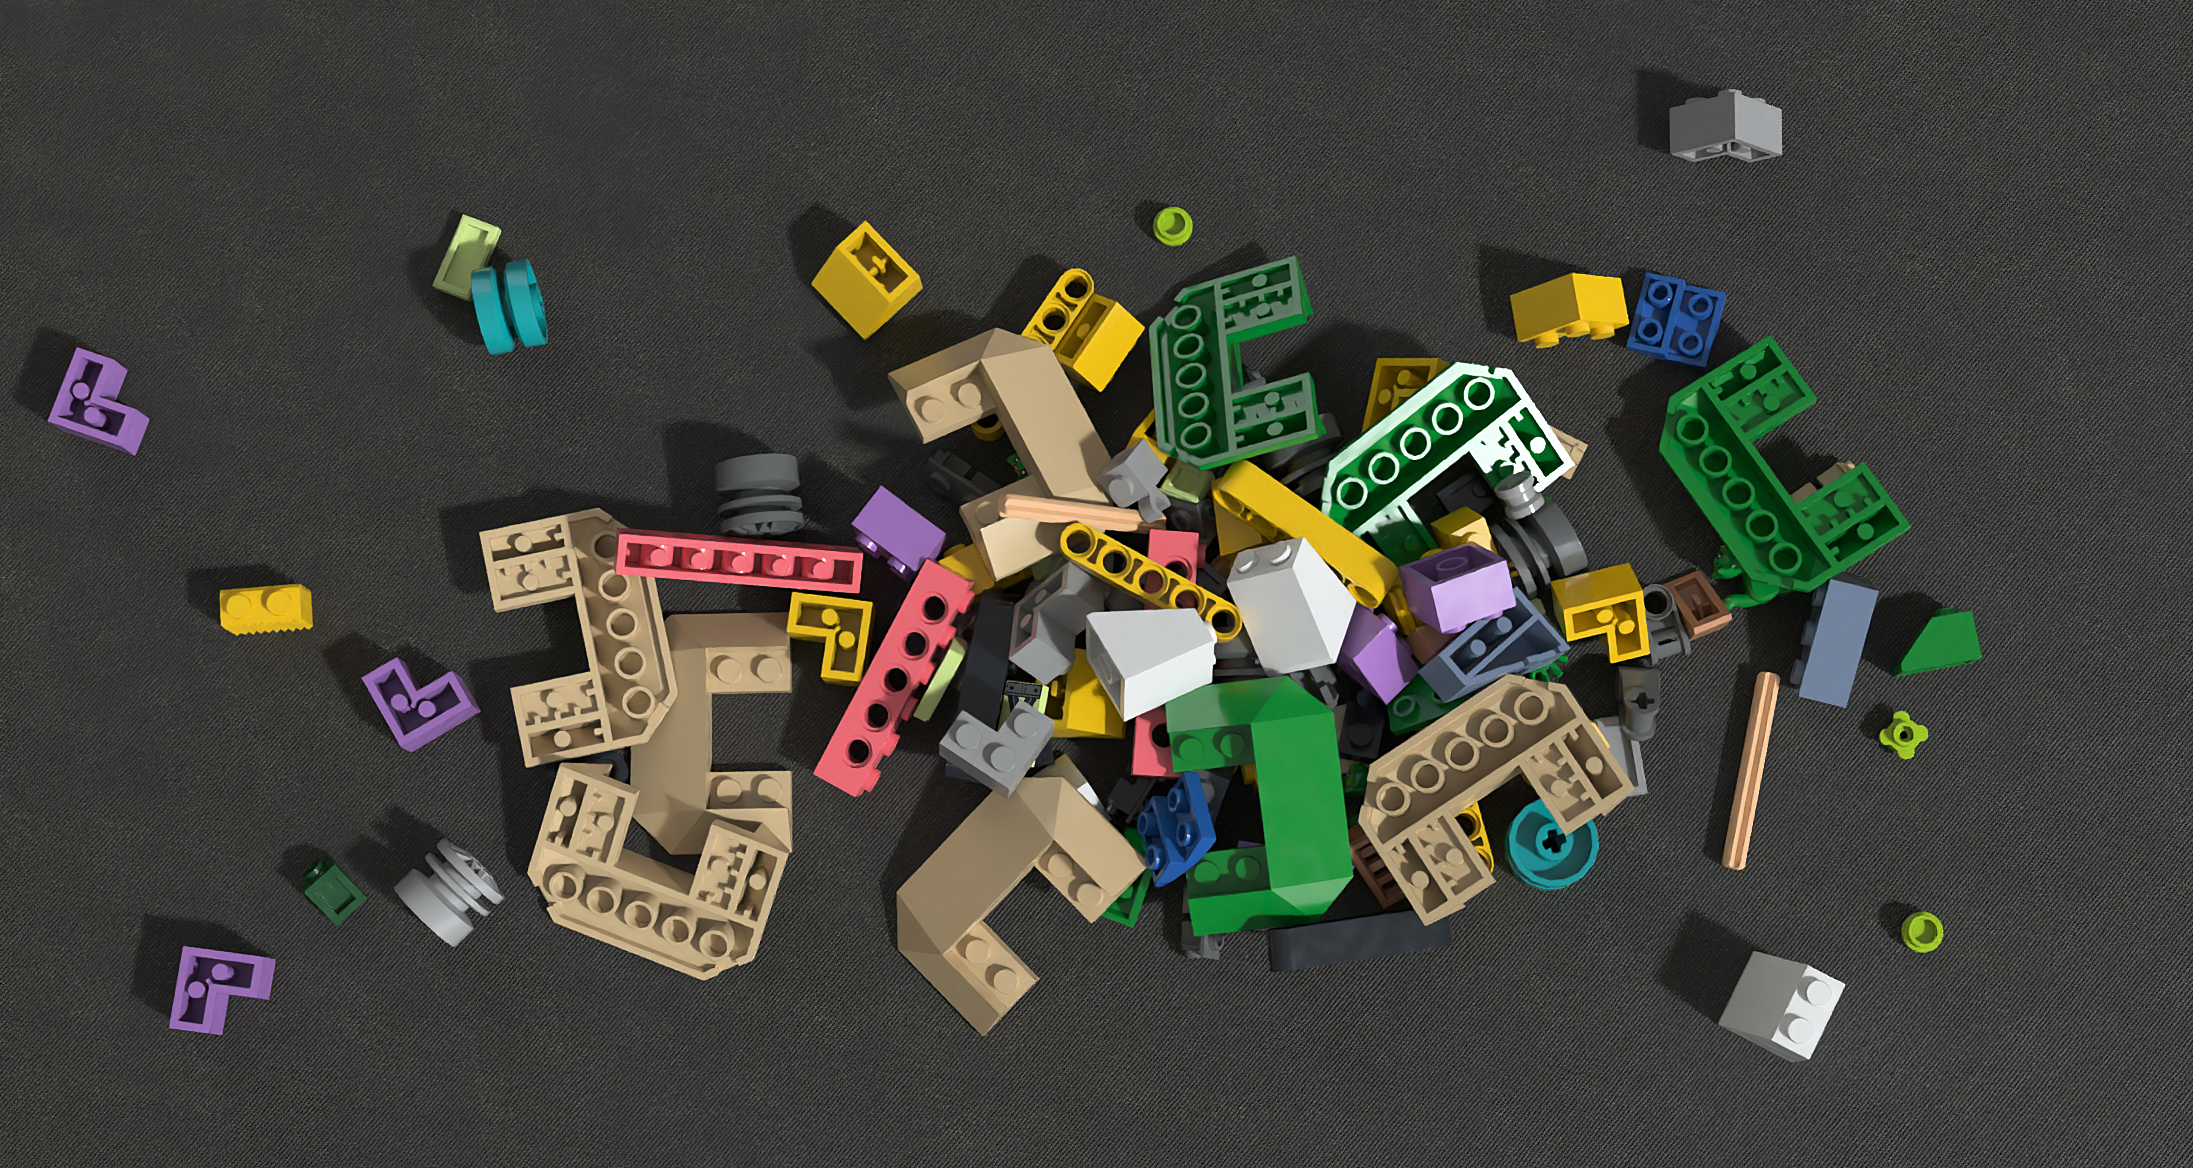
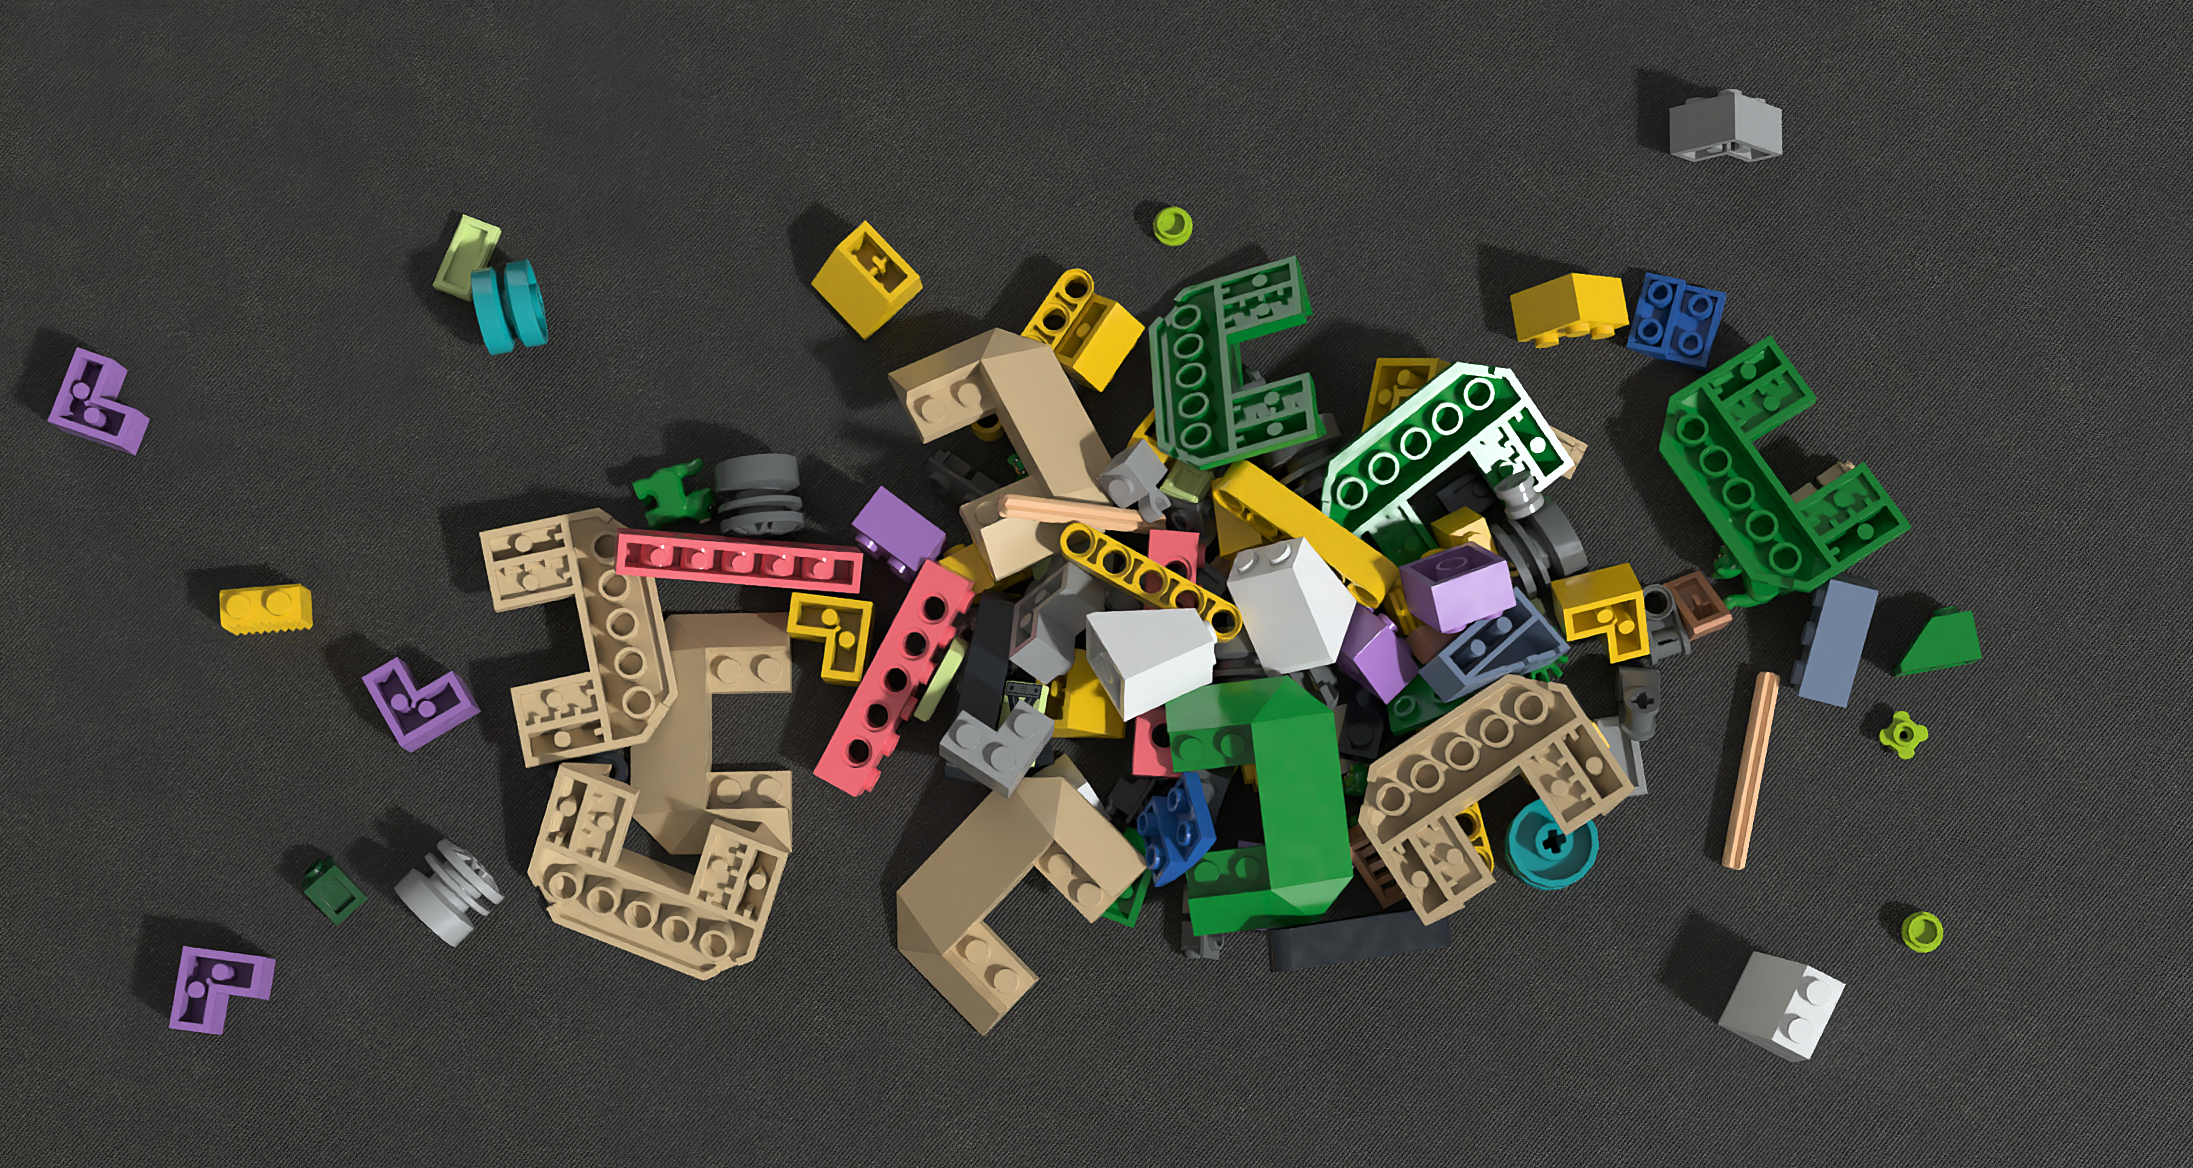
none -> green animal [632,458,717,531]

